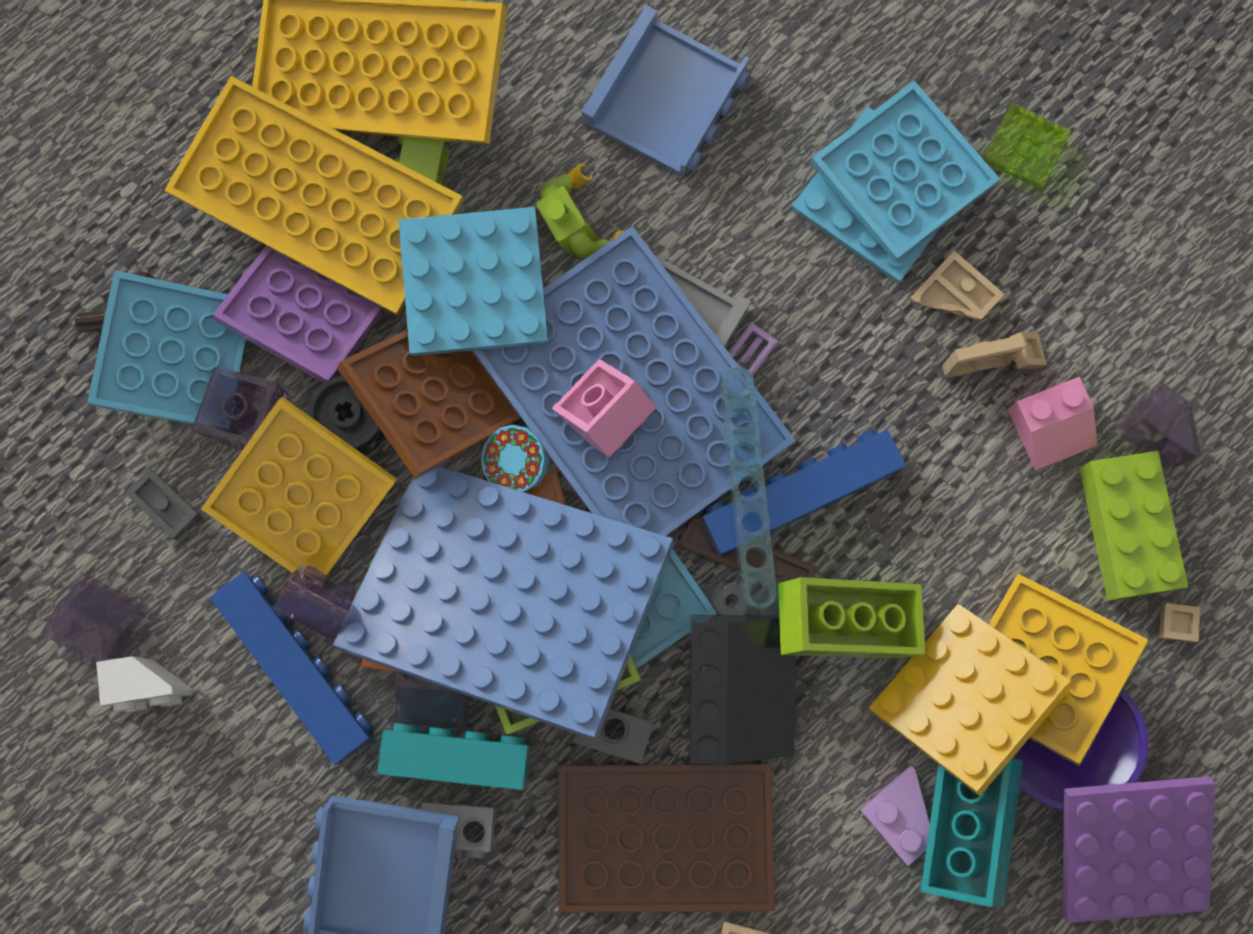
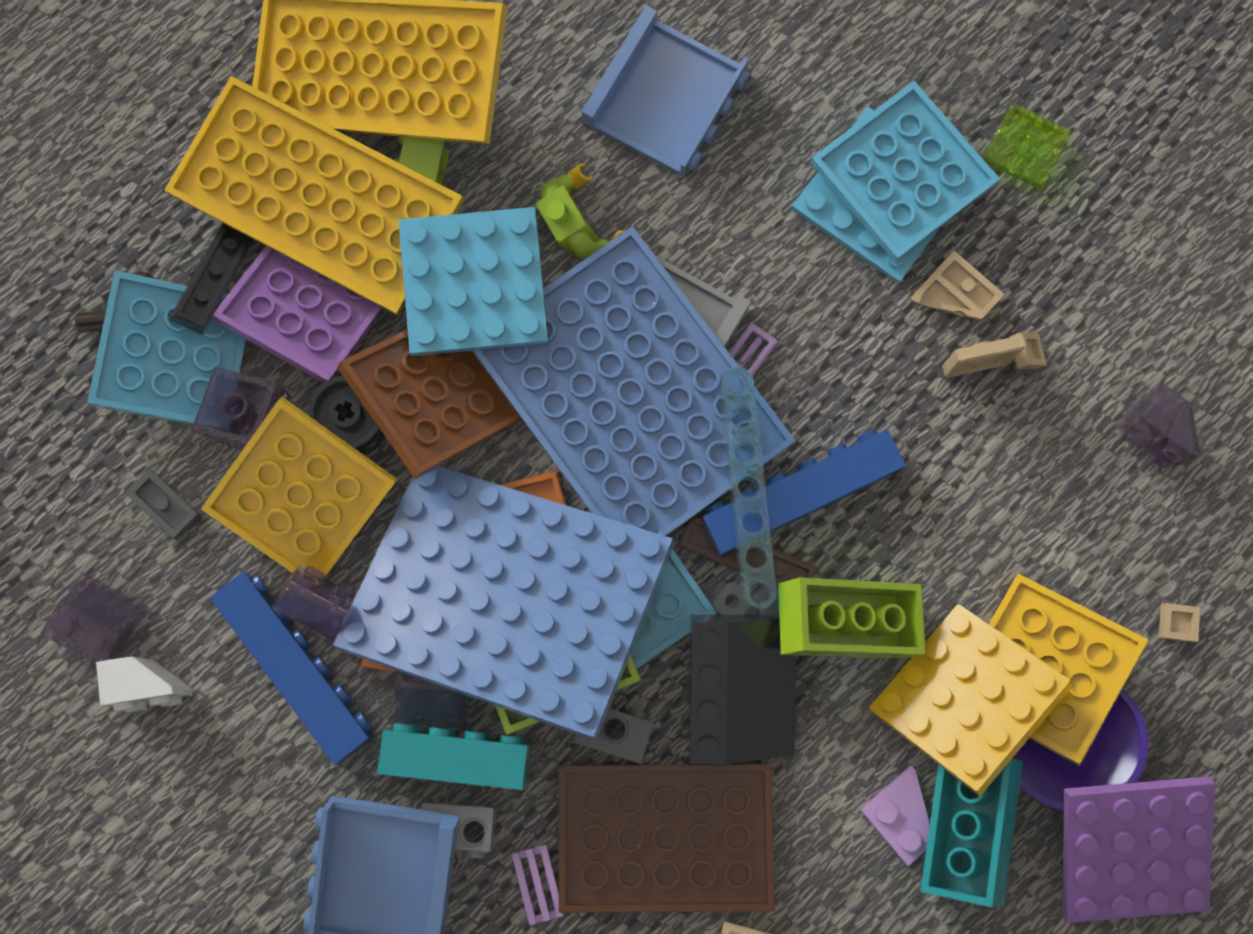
tile [481,425,549,492] -> none
bright pink slope [552,359,657,457] -> none
bright pink slope [1008,377,1098,471] -> none
lime brick [1079,451,1188,602] -> none
none -> black tile [170,223,254,335]
none -> lavender tile [512,844,565,926]

